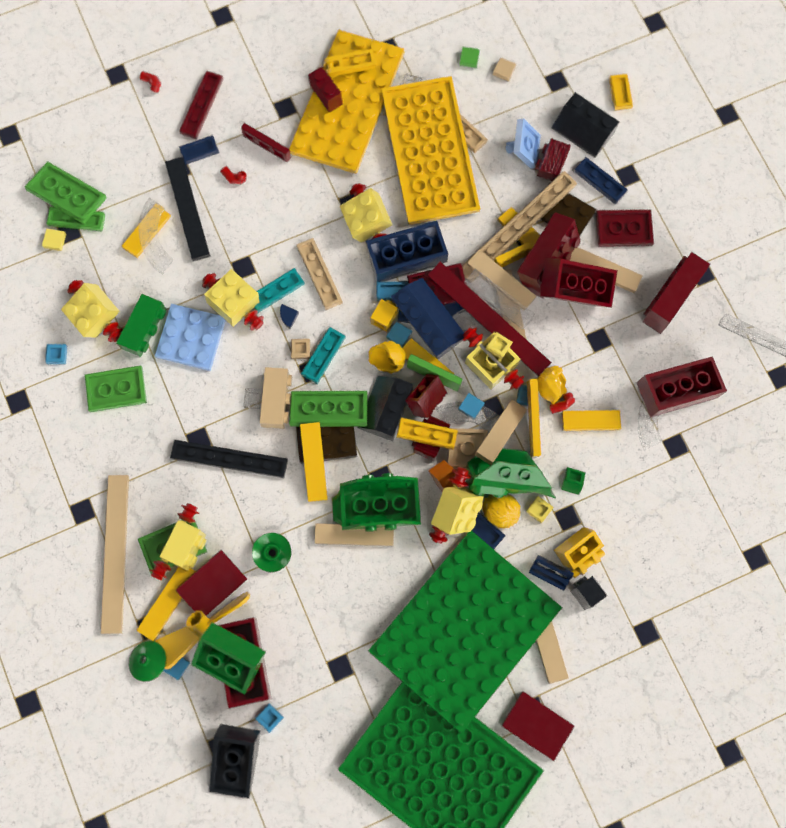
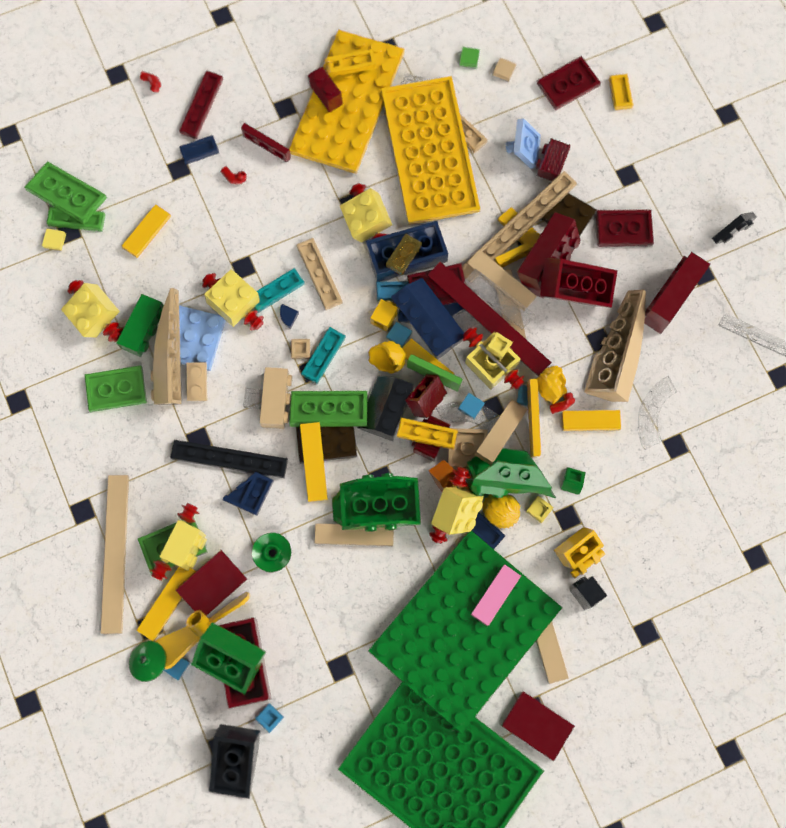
dark azure tile [45,344,67,364] -> none
clear tile [139,197,174,275] -> none
black tile [165,157,211,261] -> none
dark blue tile [529,555,574,591] -> none
black slope [551,92,620,158] -> none
tan tile [570,247,643,293] -> none
dark blue tile [574,157,628,205] -> none
dark red brick [636,356,727,418] -> none
none -> tan wedge [151,288,182,405]
none -> tan plate [186,362,208,401]
none -> dark blue wing [222,472,274,516]
none -> clear yellow plate [386,234,422,275]
none -> bright pink tile [471,564,521,626]
none -> dark red tile [537,56,601,110]
none -> tan wedge [584,289,646,402]
none -> black plate [712,212,757,244]

